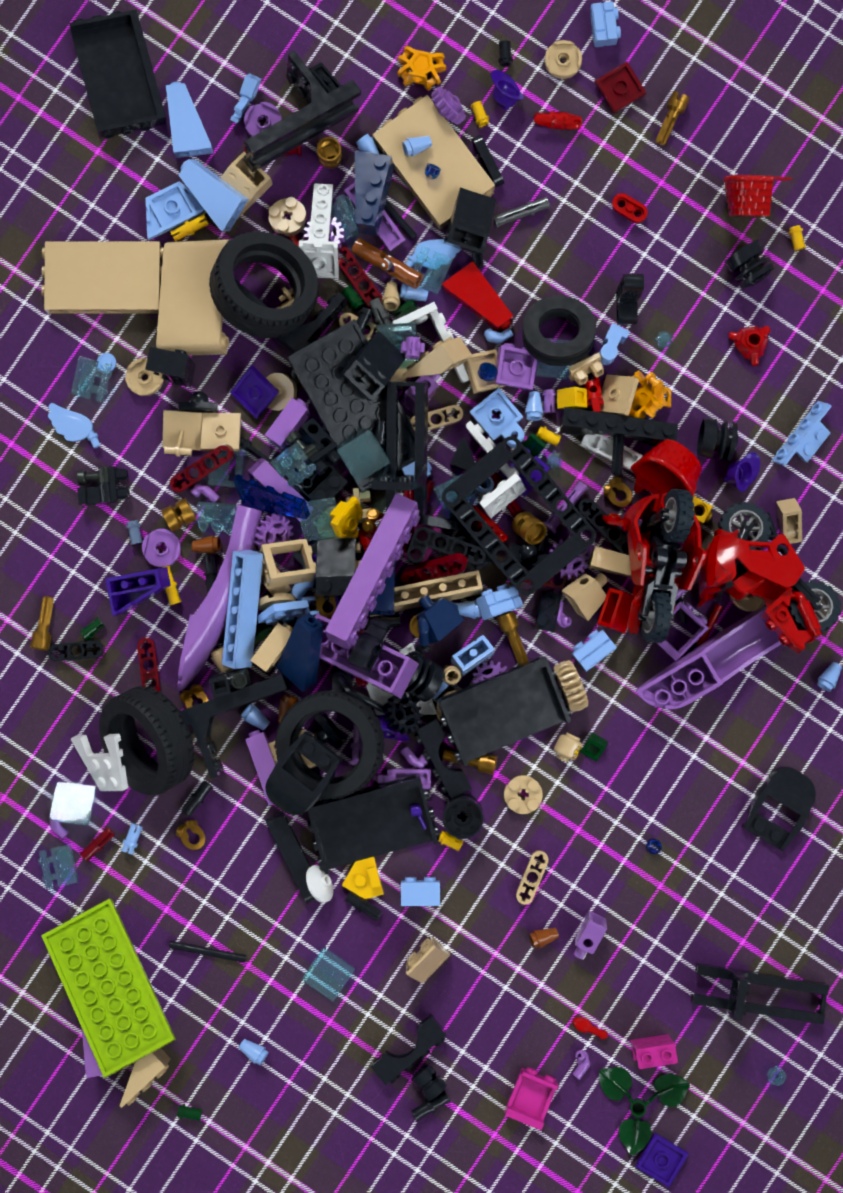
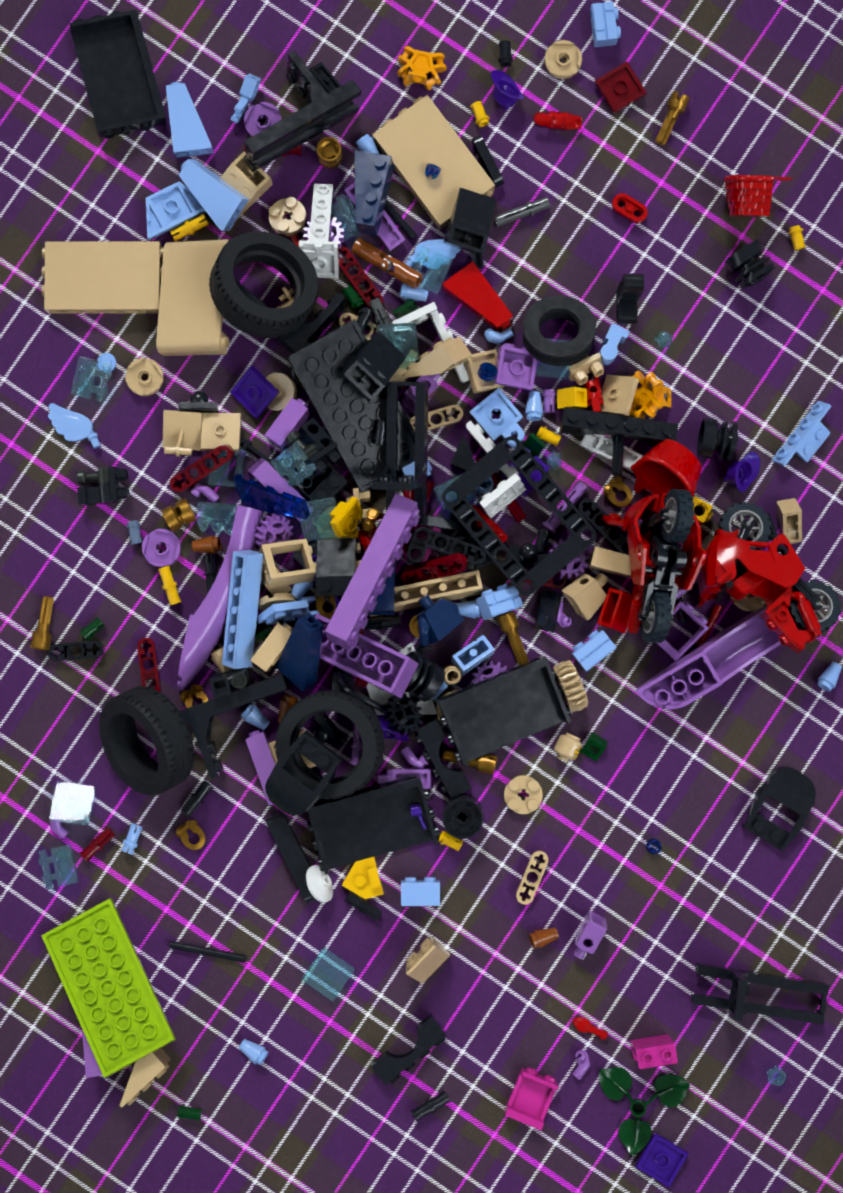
white wing [71,734,128,791] -> none
dark purple wedge [105,567,171,616] -> none
black wedge [145,347,196,388] -> none
clear light blue plate [337,430,391,483] -> none
black piece [347,617,391,673] -> none
tan cone [381,282,400,311] -> none
medium lavender gear [401,337,425,359] -> none
light blue cone [402,136,432,157] -> none
black wheel [411,1063,447,1101] -> none
medium lavender gear [431,87,466,125] -> none
pearl gold wheel [512,511,547,545] -> none
red rock [728,326,771,366] -> none

